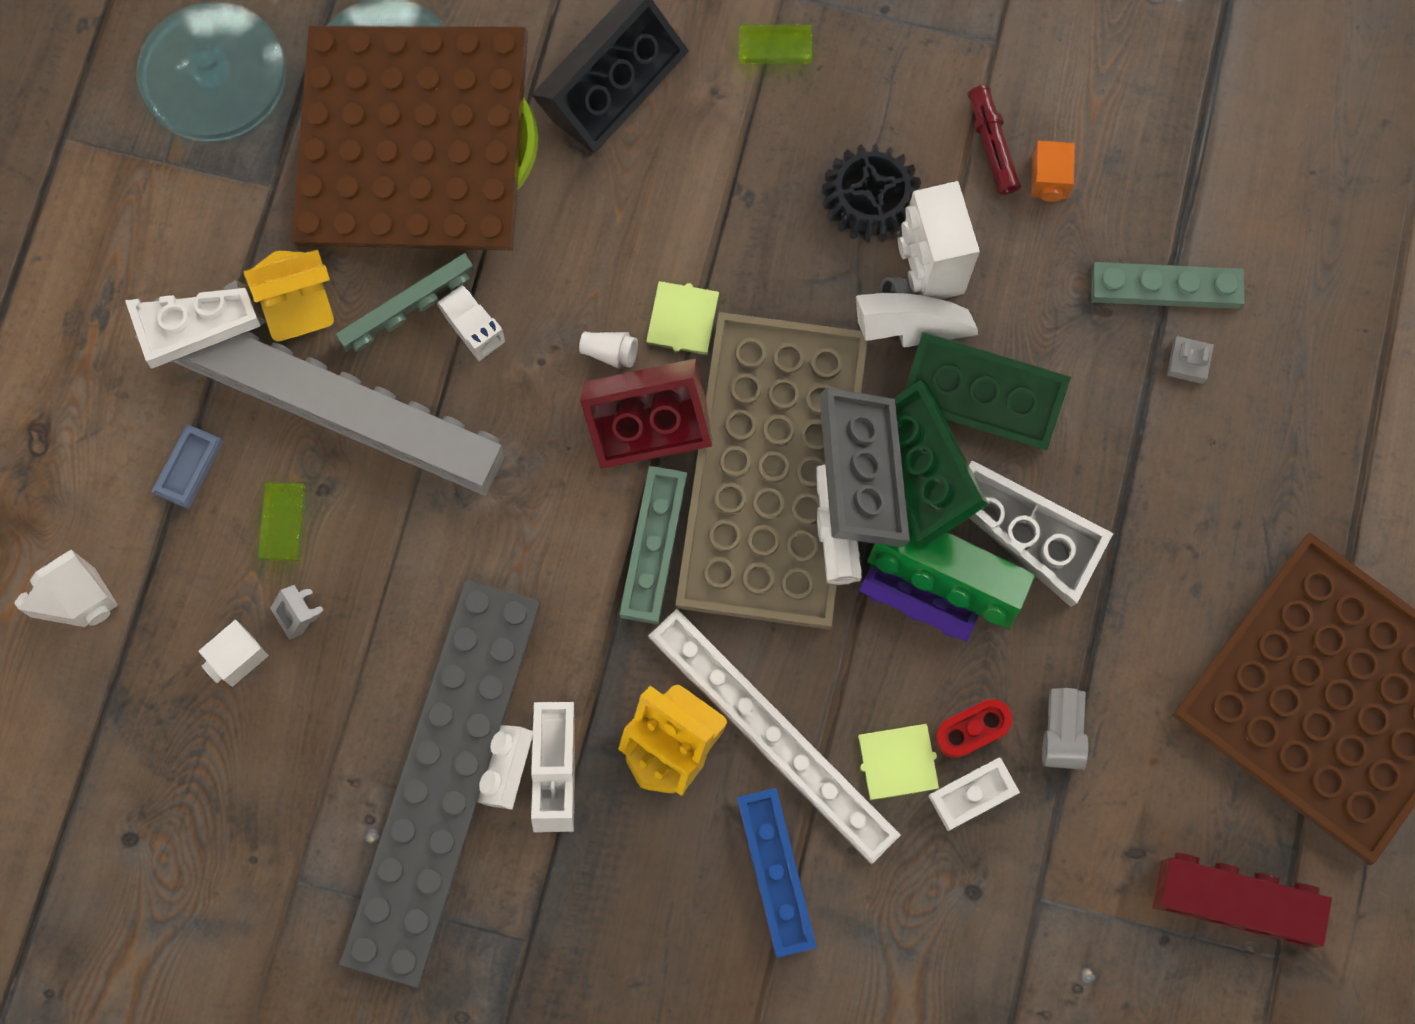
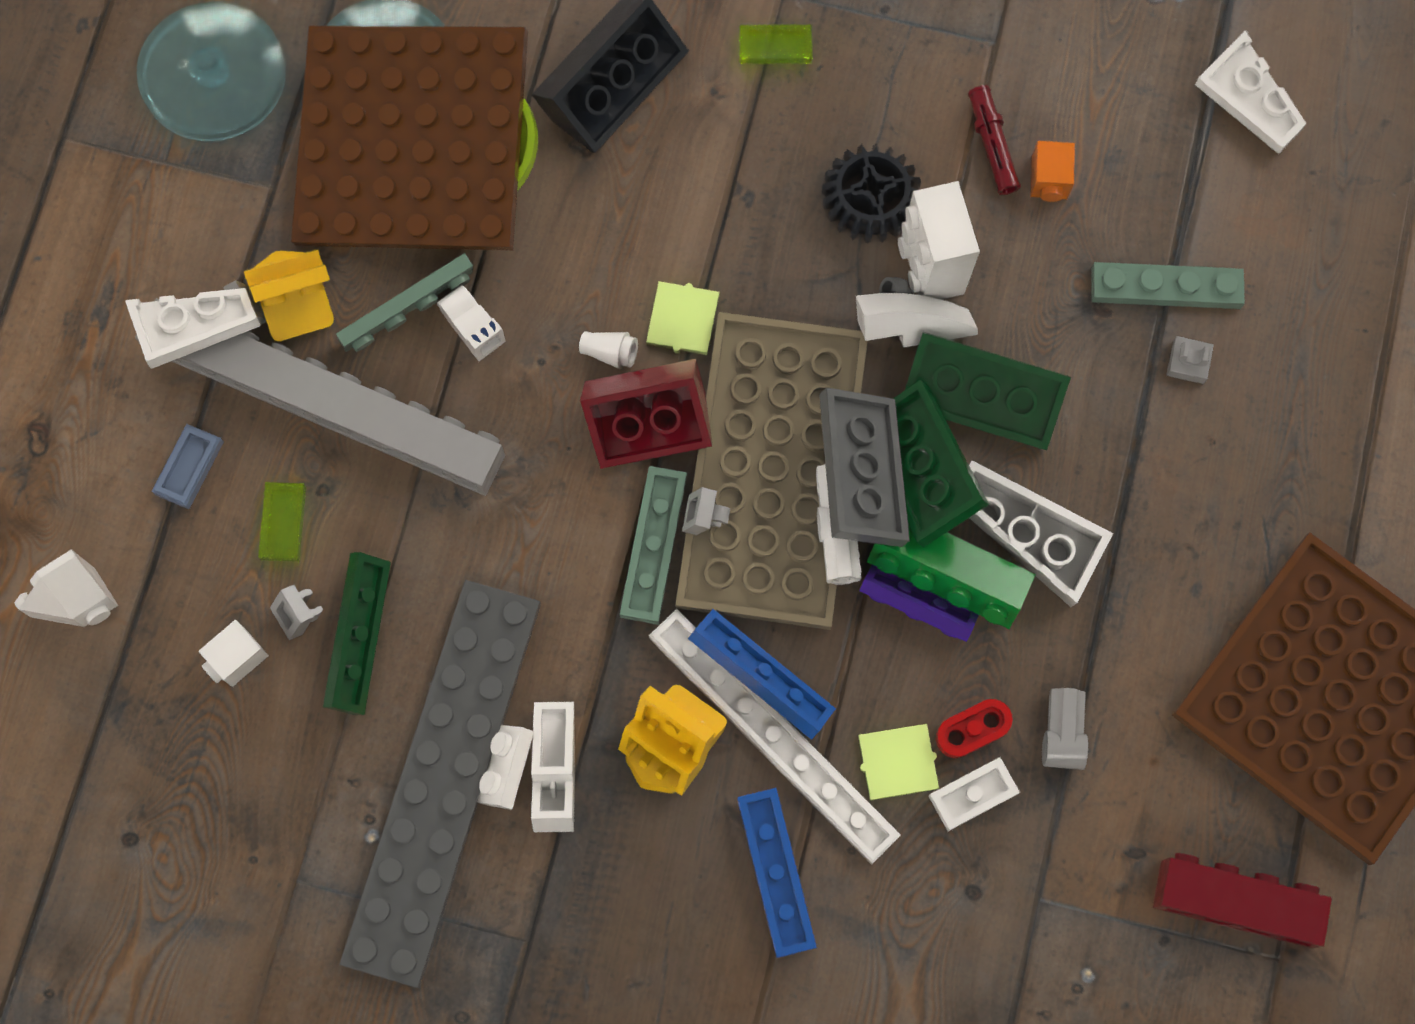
none -> dark green plate [323,552,391,715]
none -> light grey tile [682,487,730,535]
none -> blue plate [688,609,836,740]
none -> white wing [1195,30,1306,154]

